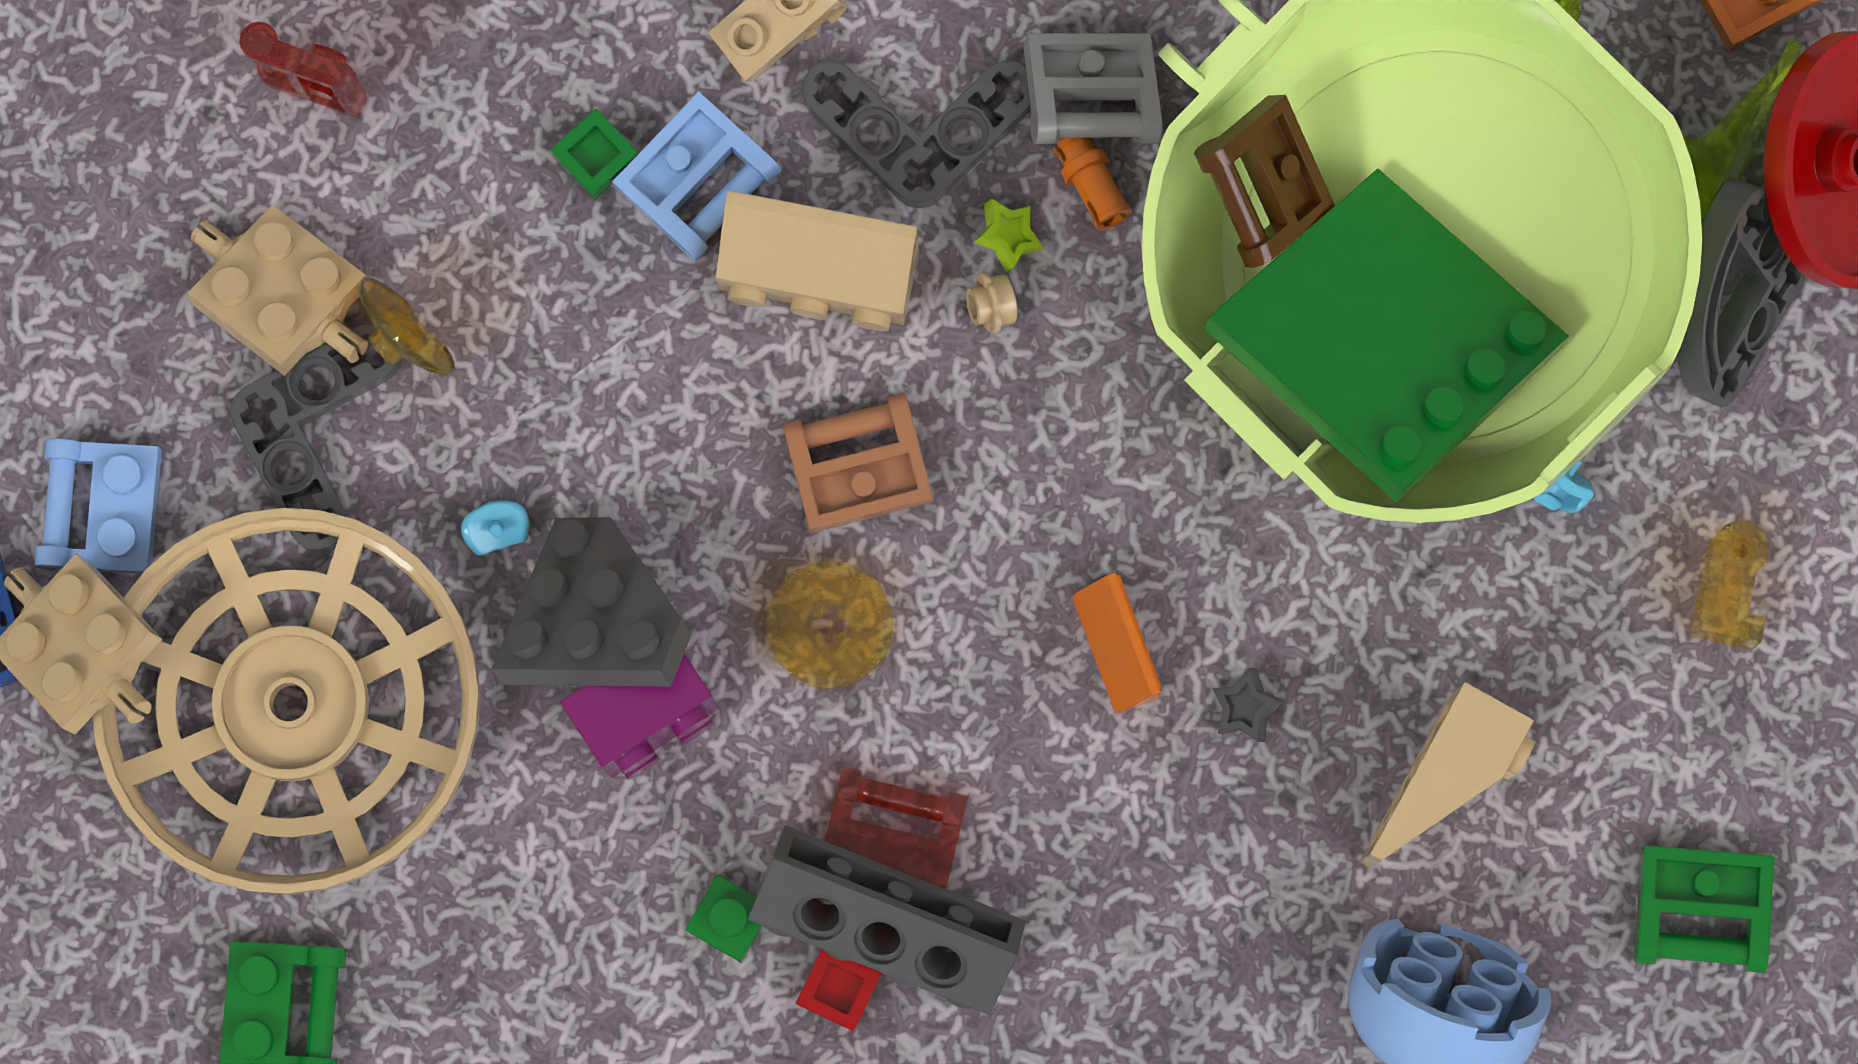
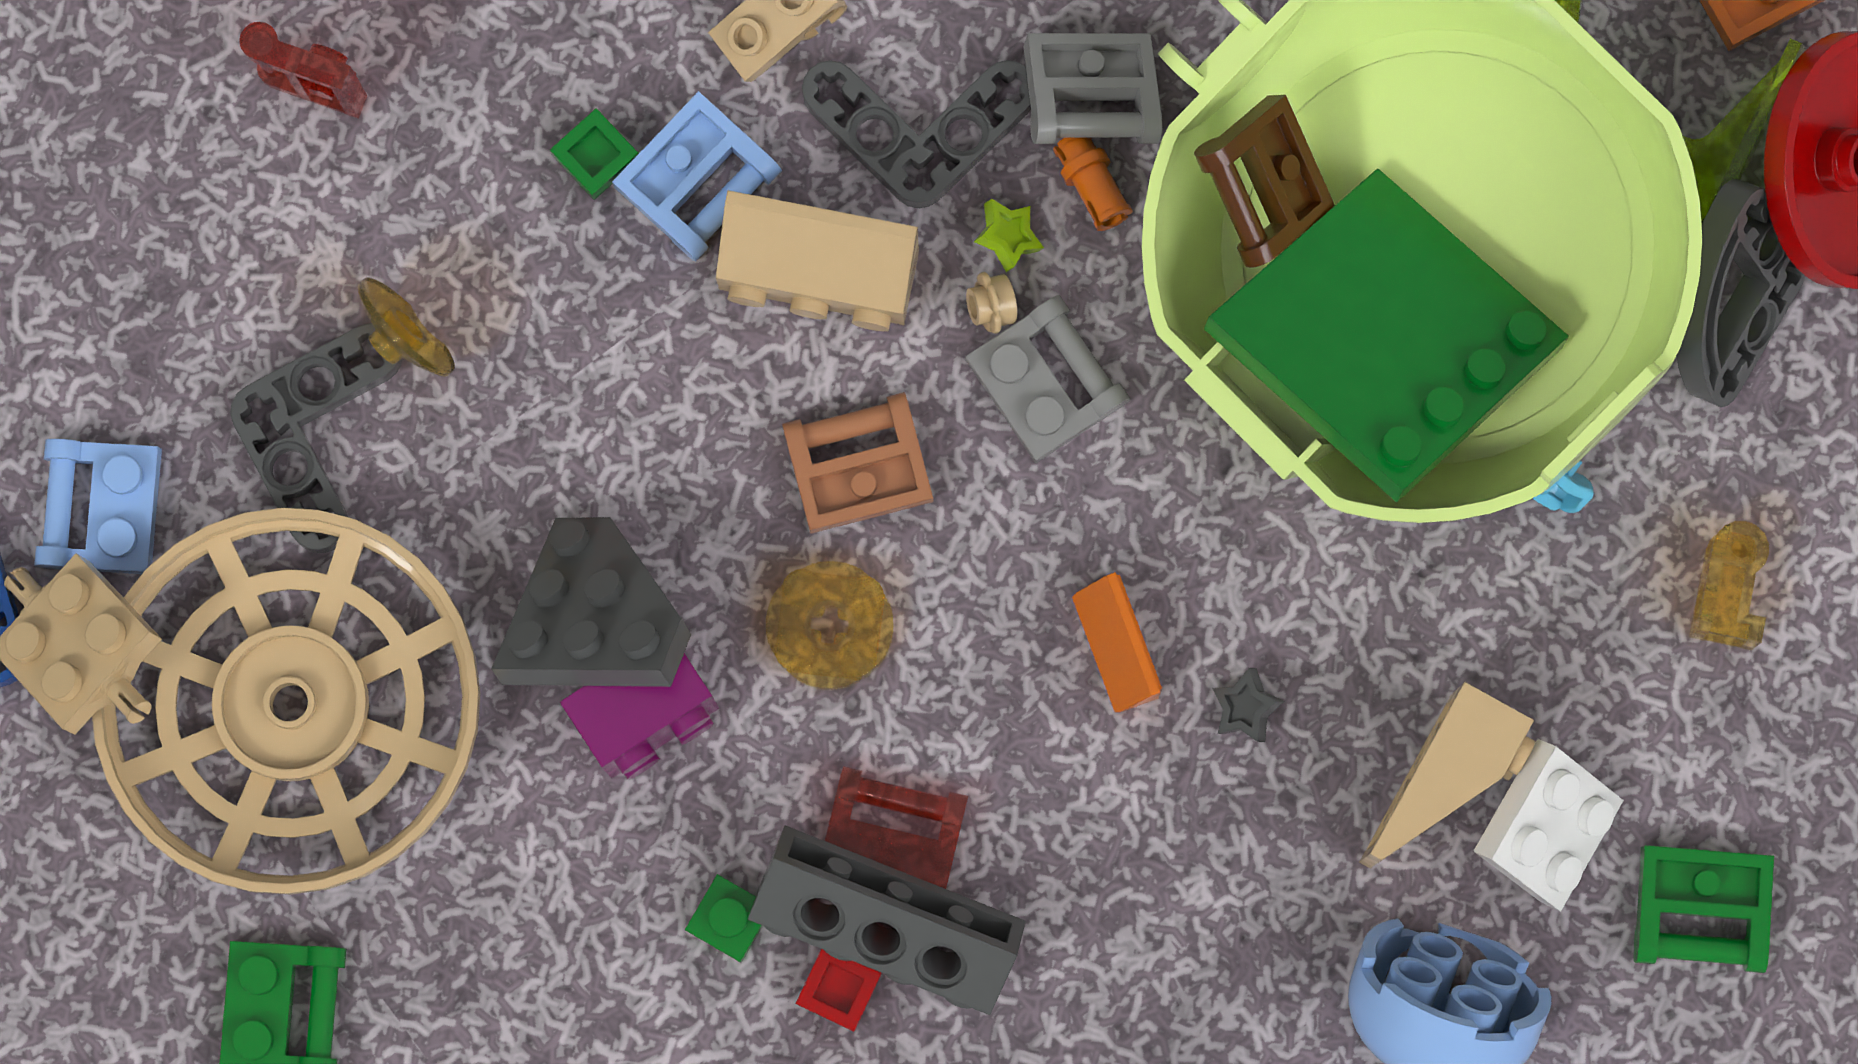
tan plate [187,204,369,376] -> none
medium azure piece [461,500,529,556] -> none
none -> light grey plate [965,295,1130,464]
none -> white plate [1474,739,1624,912]

